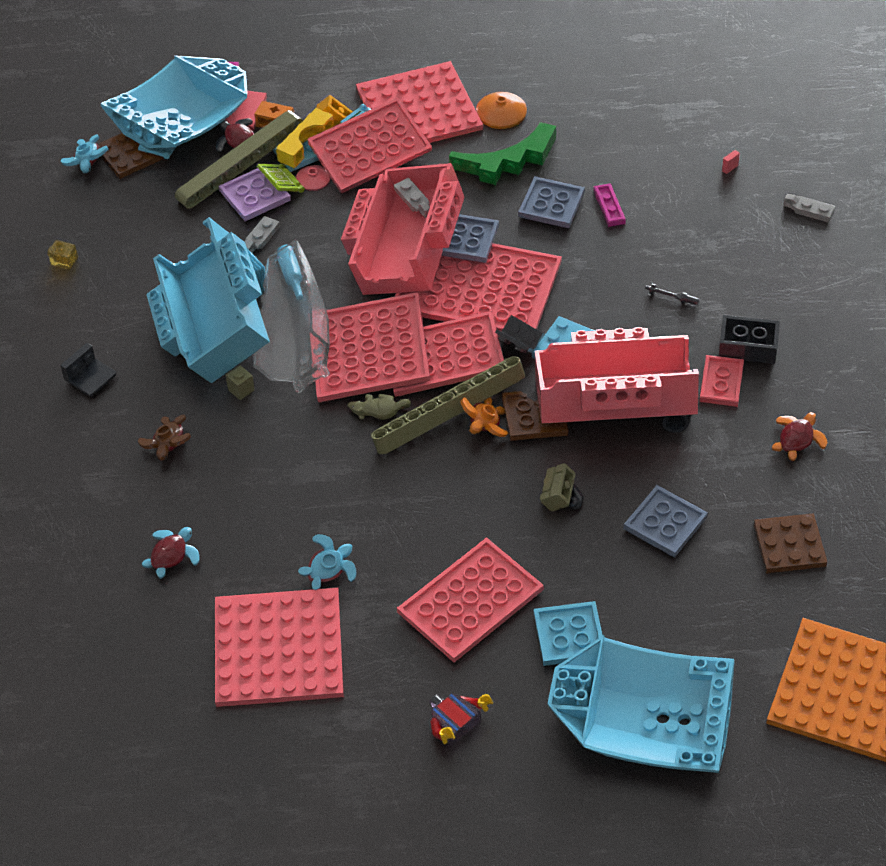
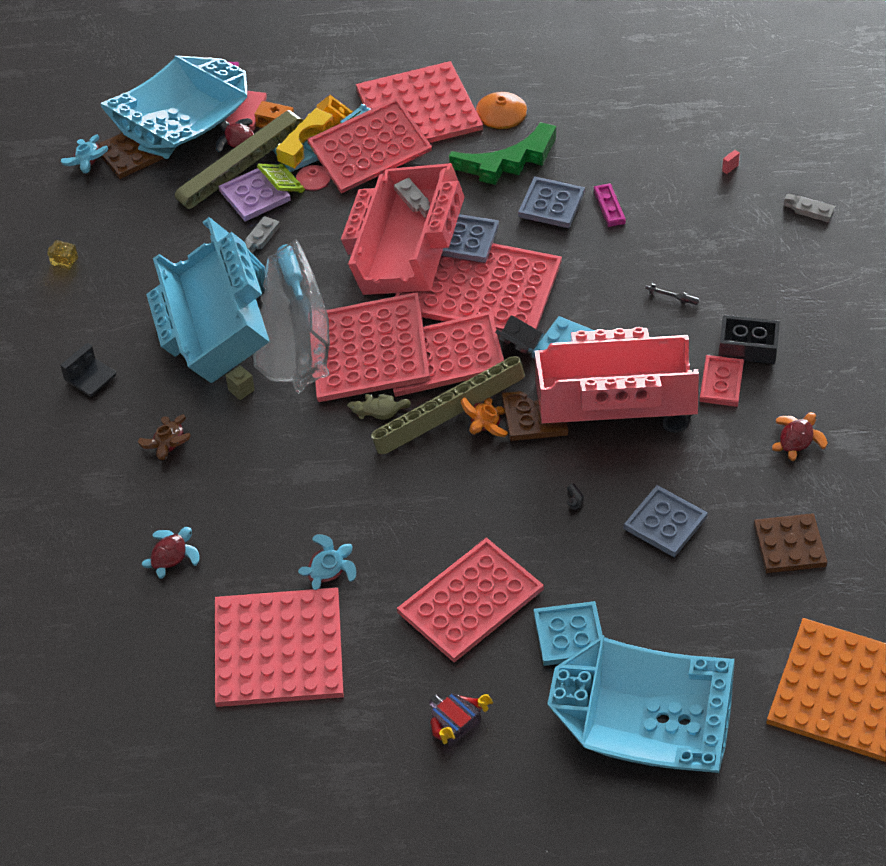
olive brick [540,463,576,511] -> none

